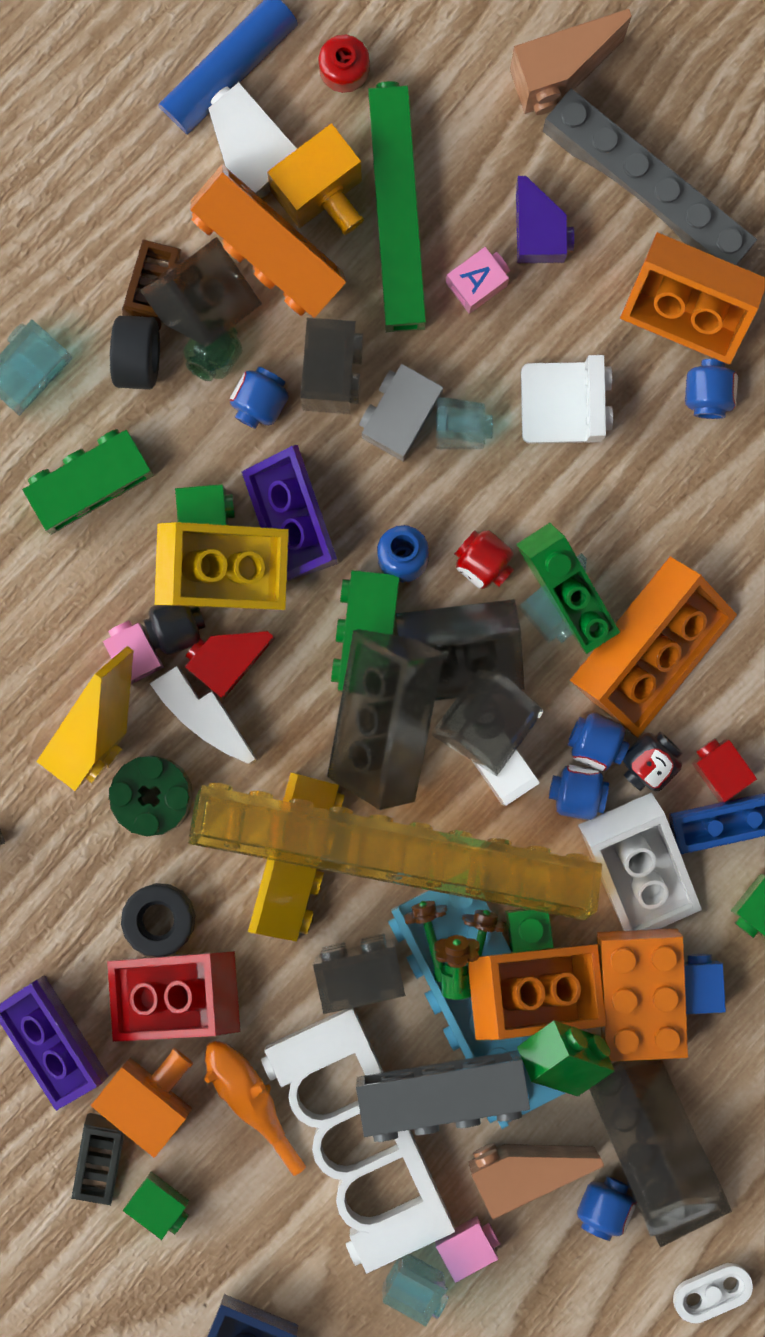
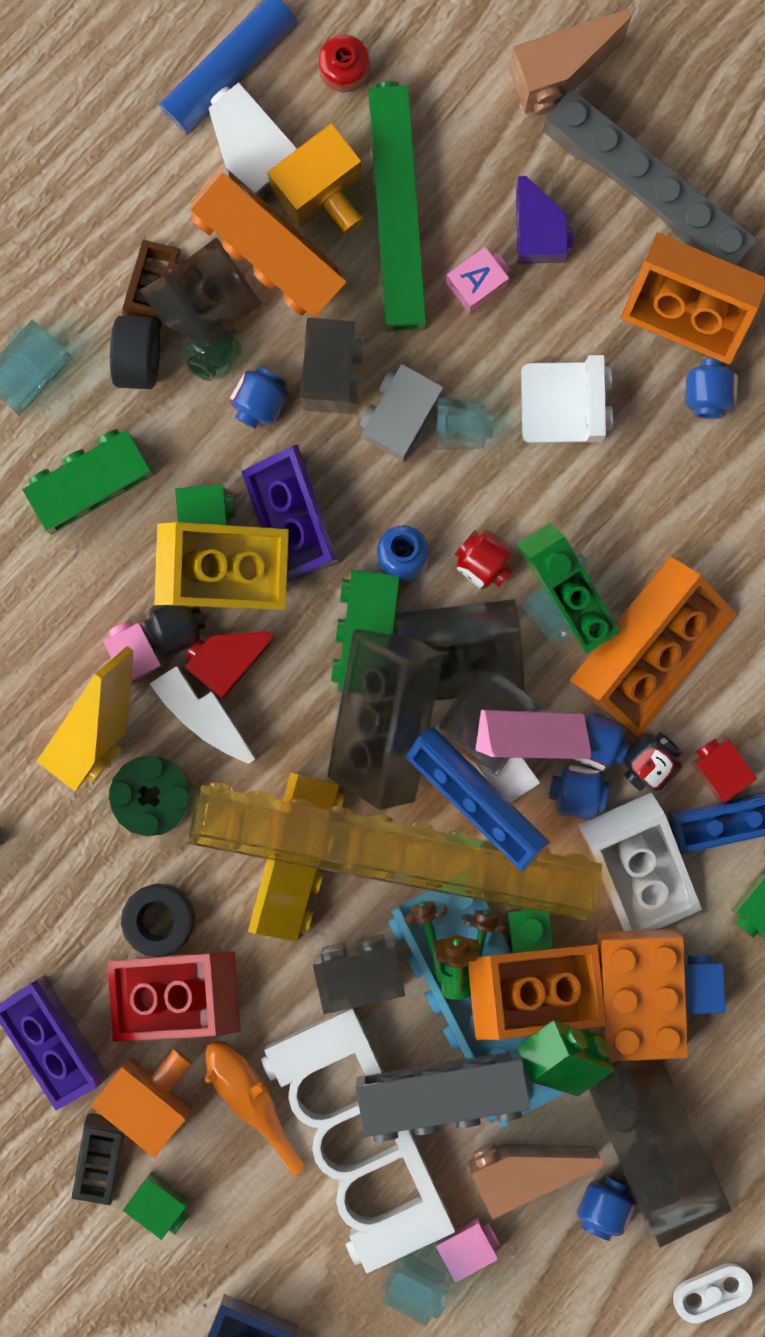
none -> blue brick [406,726,550,872]
none -> bright pink slope [476,710,591,759]

